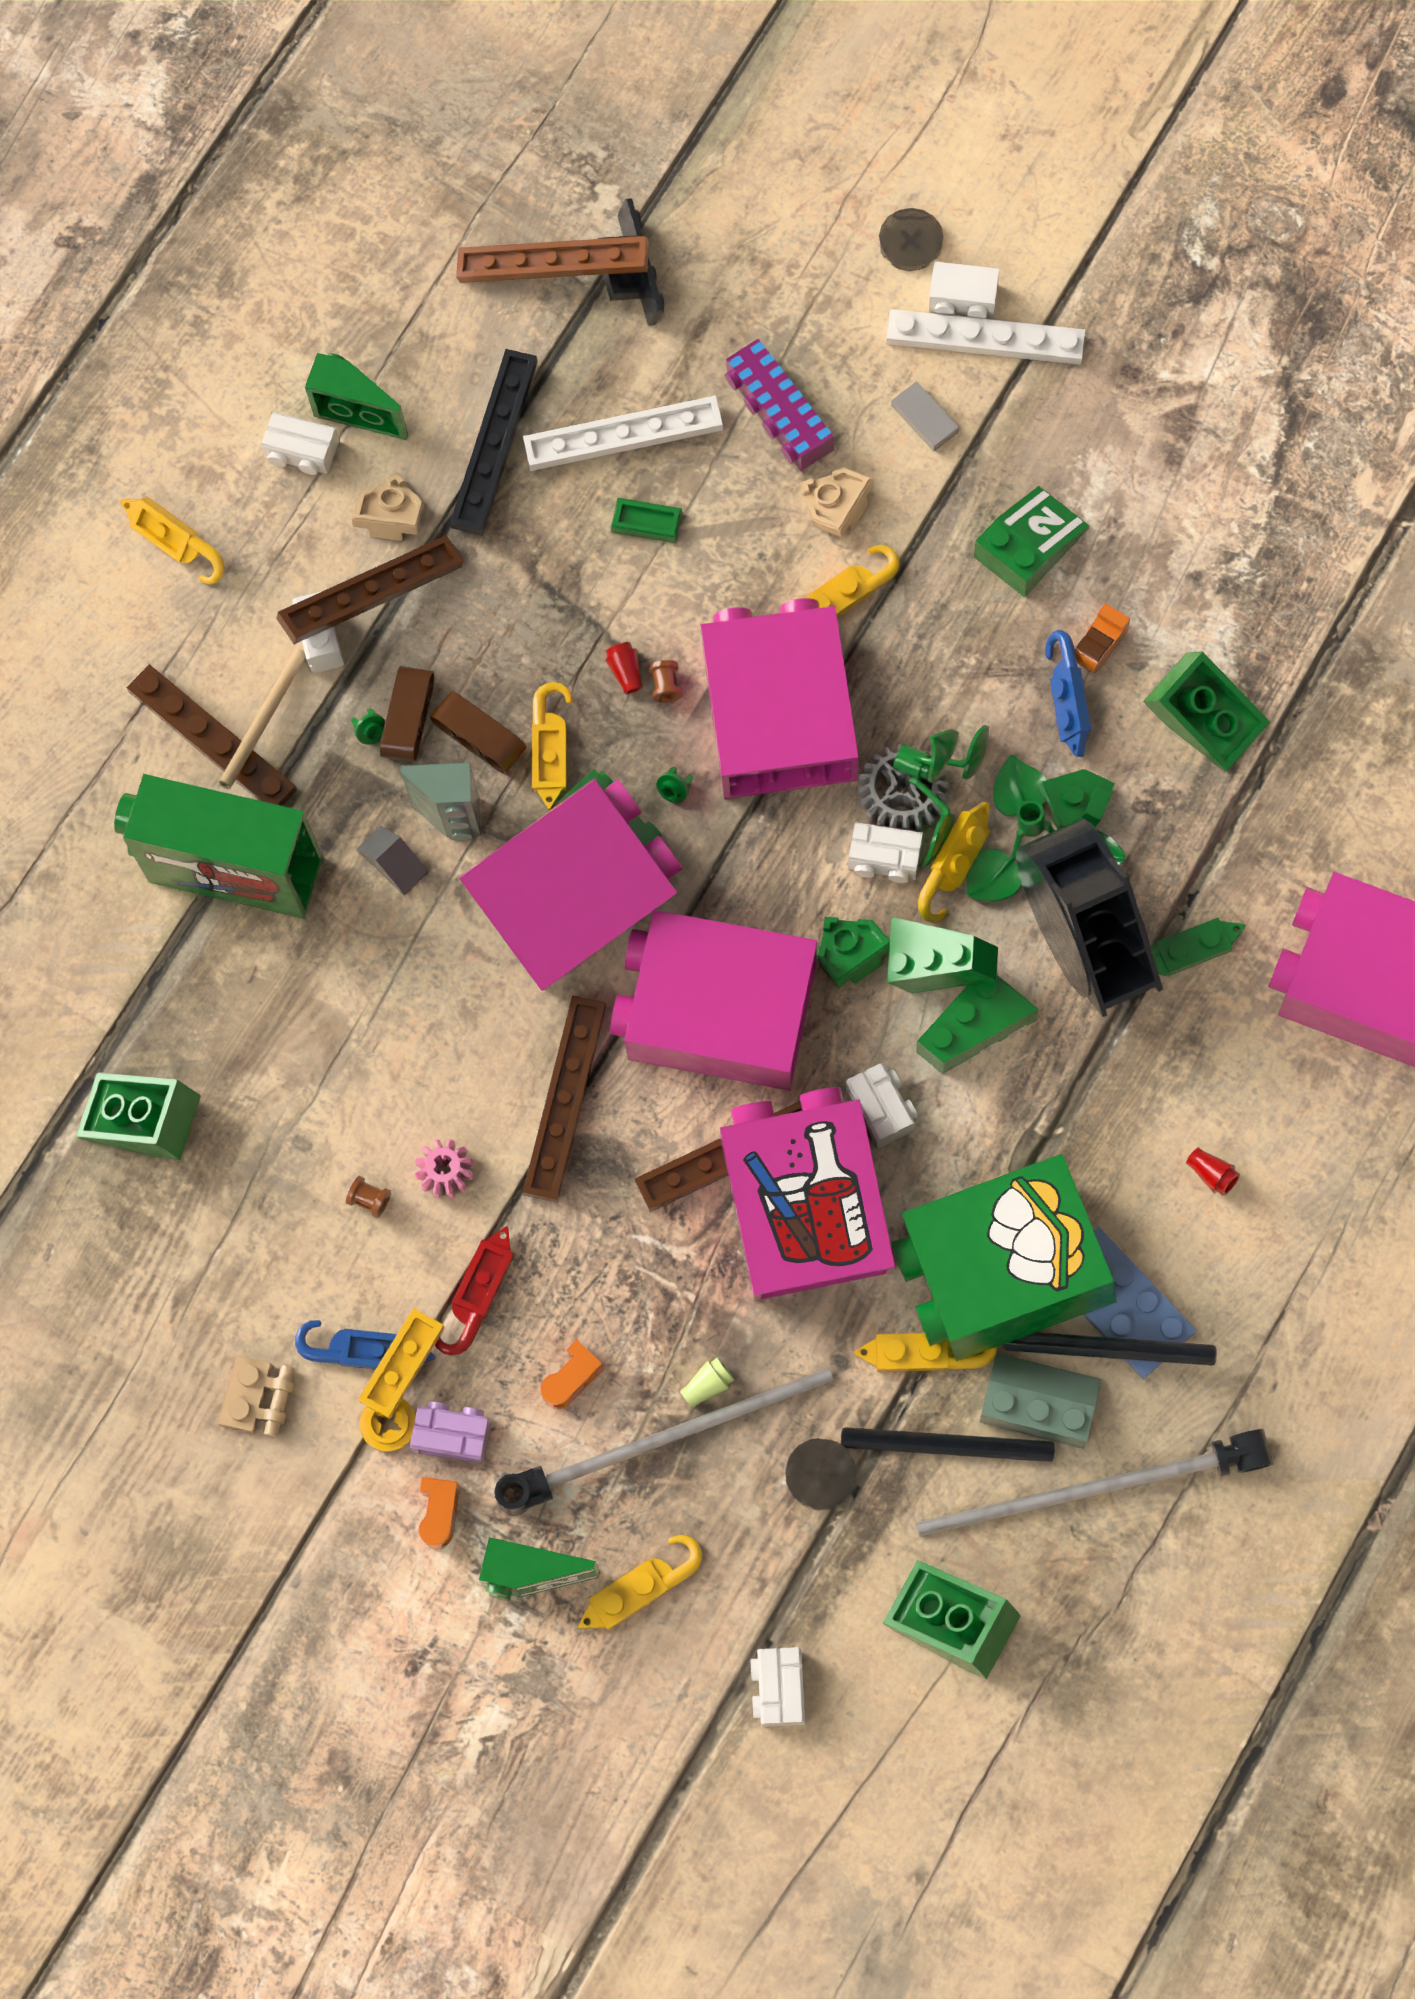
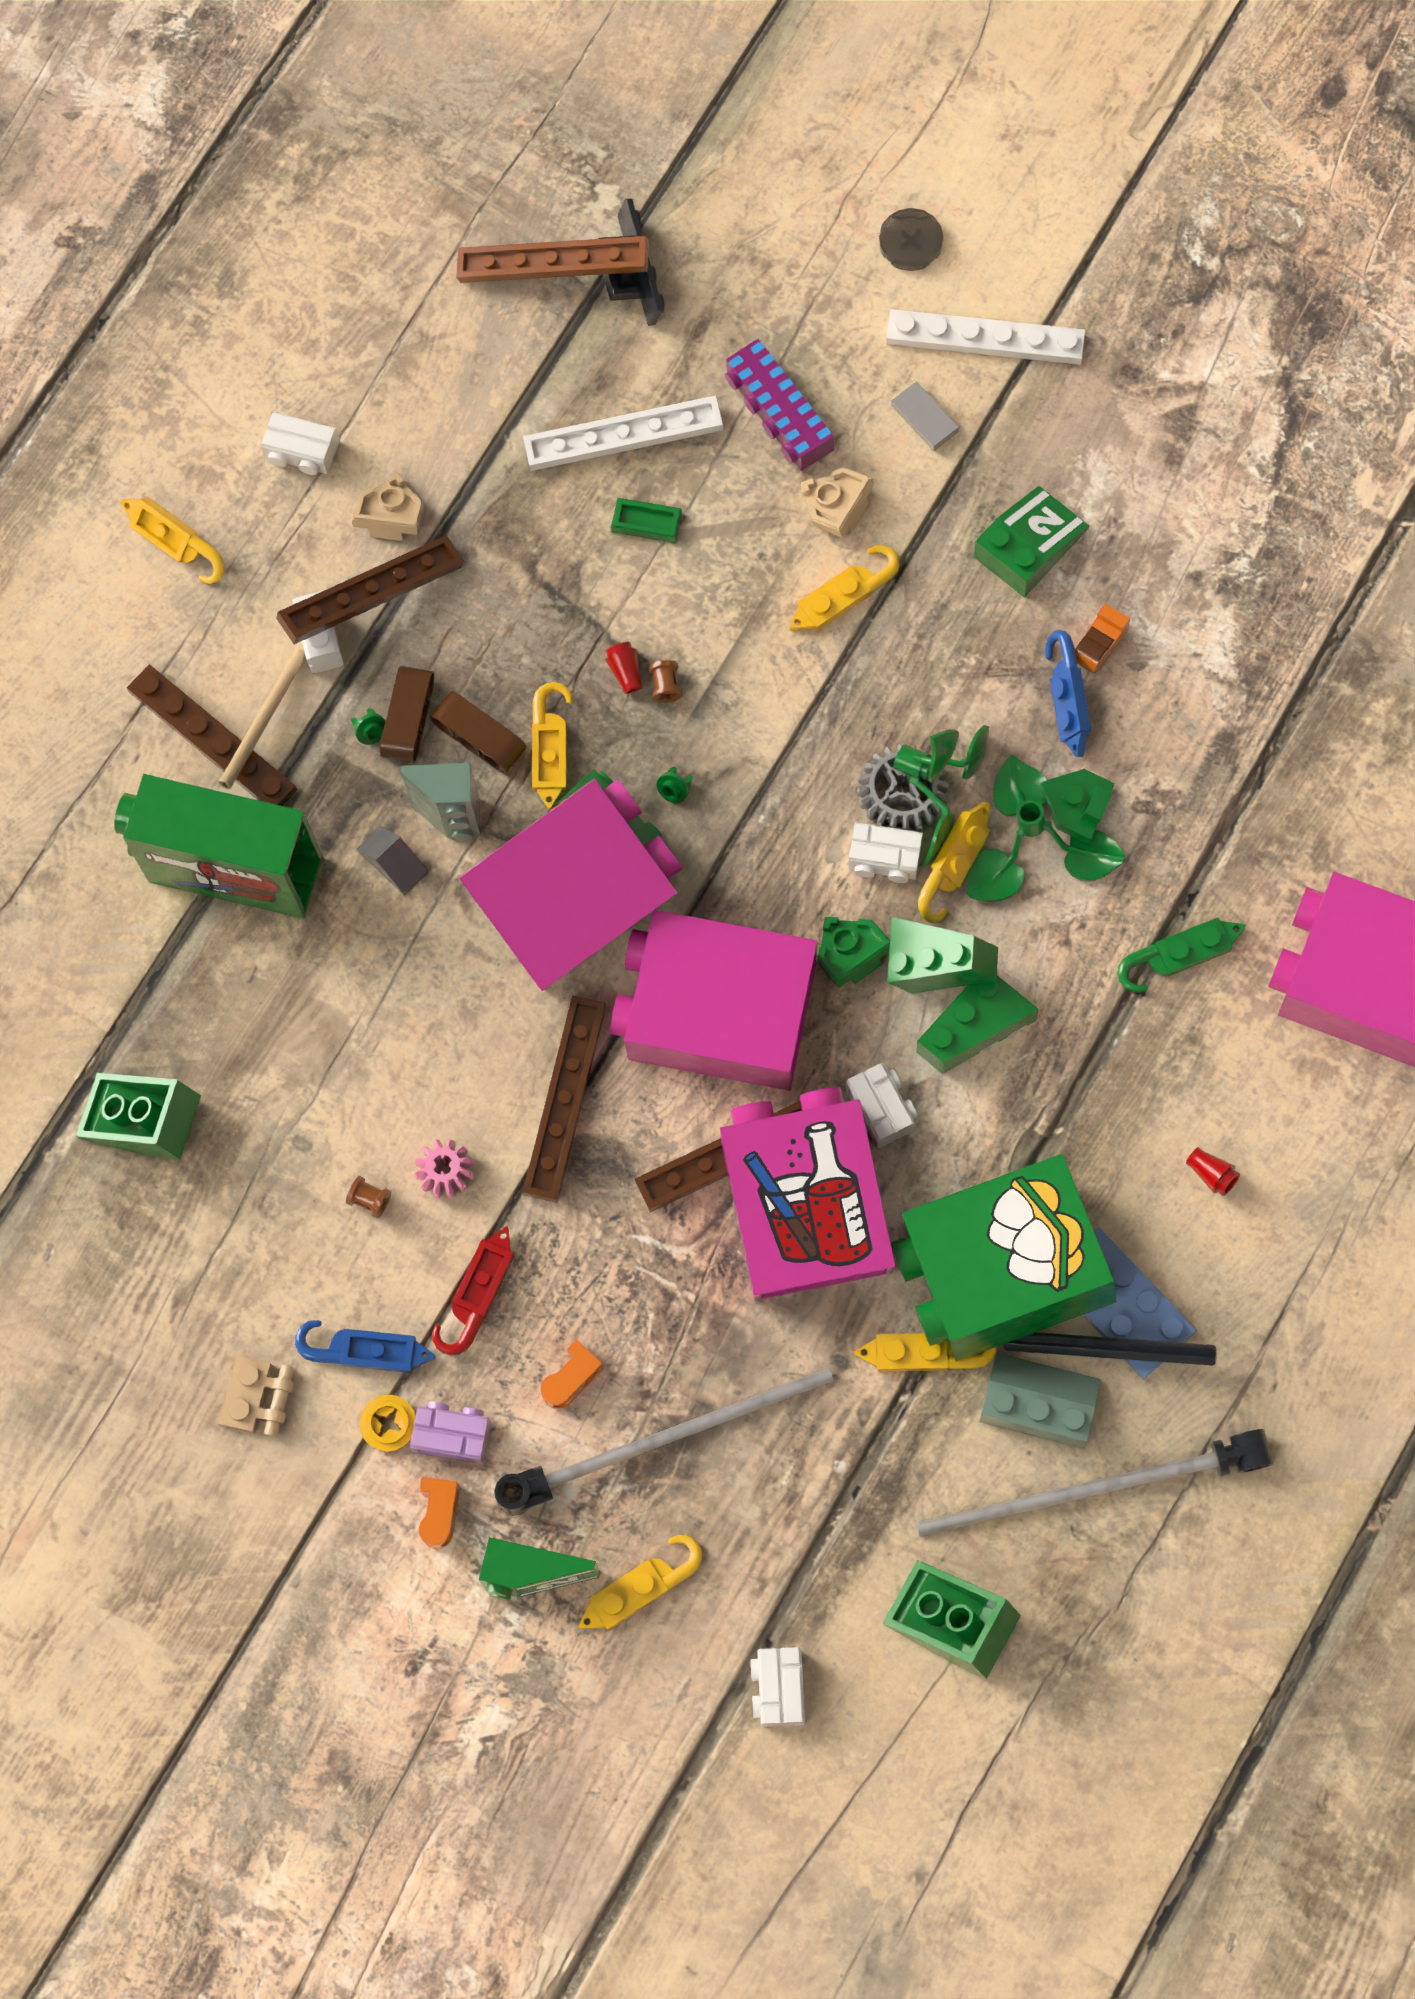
green slope [305,353,408,441] -> none
yellow plate [358,1308,445,1420] -> none
black plate [450,349,538,536] -> none
yellowish green cone [680,1357,735,1408] -> none
dark pink brick [700,598,859,799] -> none
clear smoke tile [785,1438,857,1511] -> none
black axle [841,1427,1055,1462] -> none
white brick [929,261,999,319] -> none
black brick [1016,819,1163,1017] -> none
green slope [1143,651,1270,771] -> none

